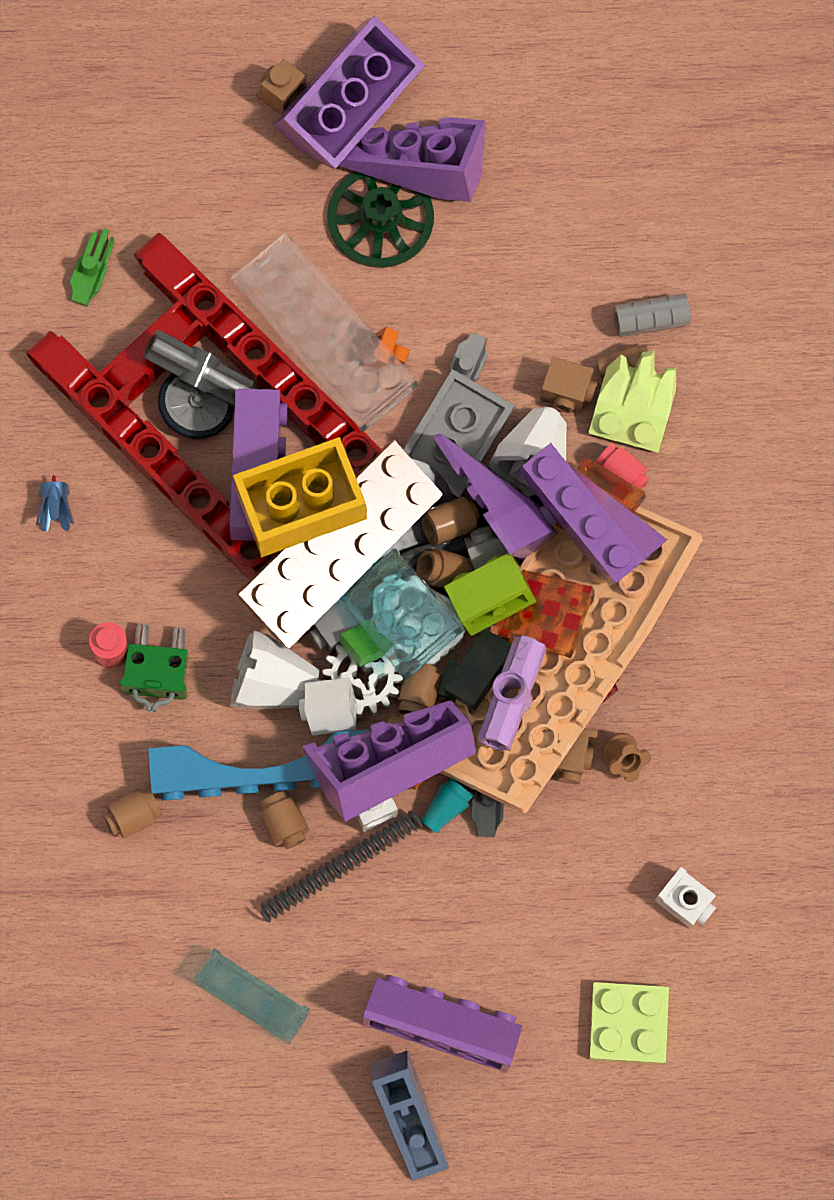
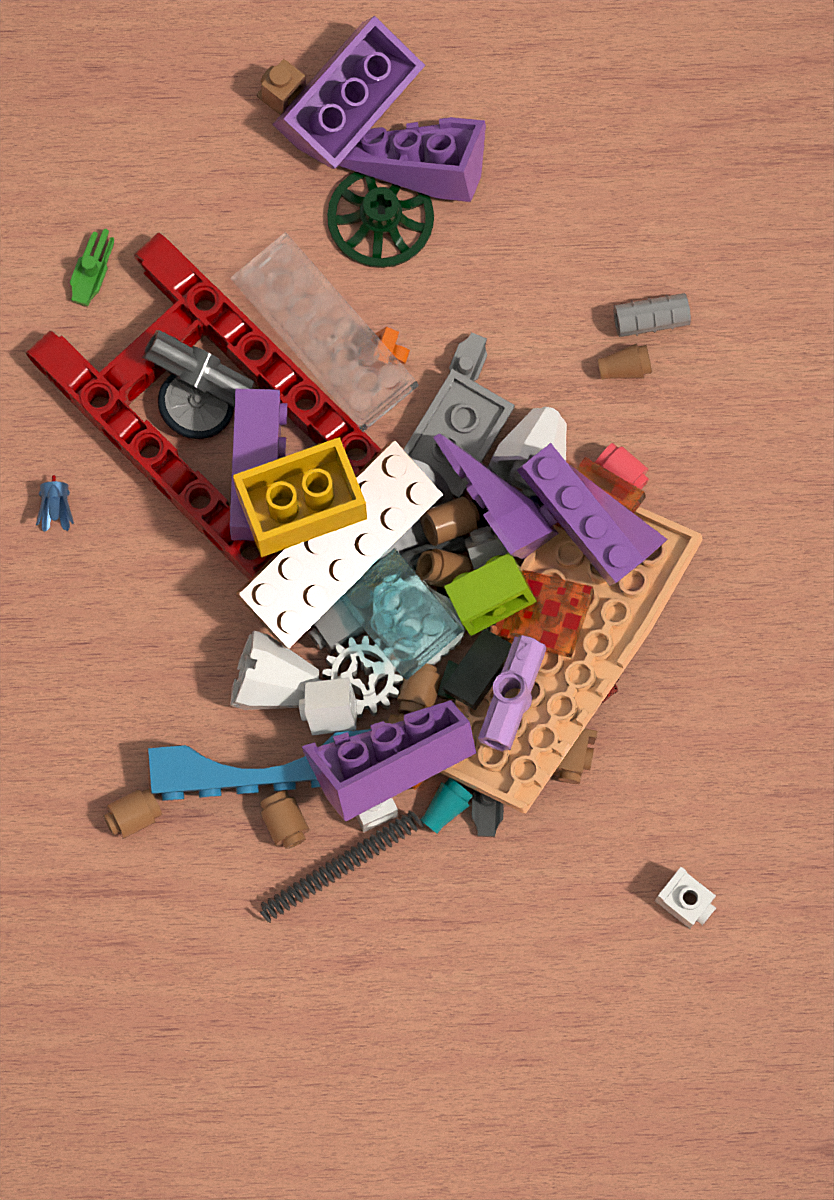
coral brick [89,622,128,668] -> none
green piece [120,624,189,712] -> none
clear light blue container [193,948,310,1044] -> none
bright green tile [339,620,392,667] -> none
medium lavender slope [363,975,523,1073] -> none
sand blue slope [372,1050,449,1181] -> none
medium nougat brick [540,356,598,413] -> none
yellowish green plate [588,351,676,453] -> none
yellowish green plate [589,982,669,1064] -> none
medium nougat brick [602,732,651,782] -> none

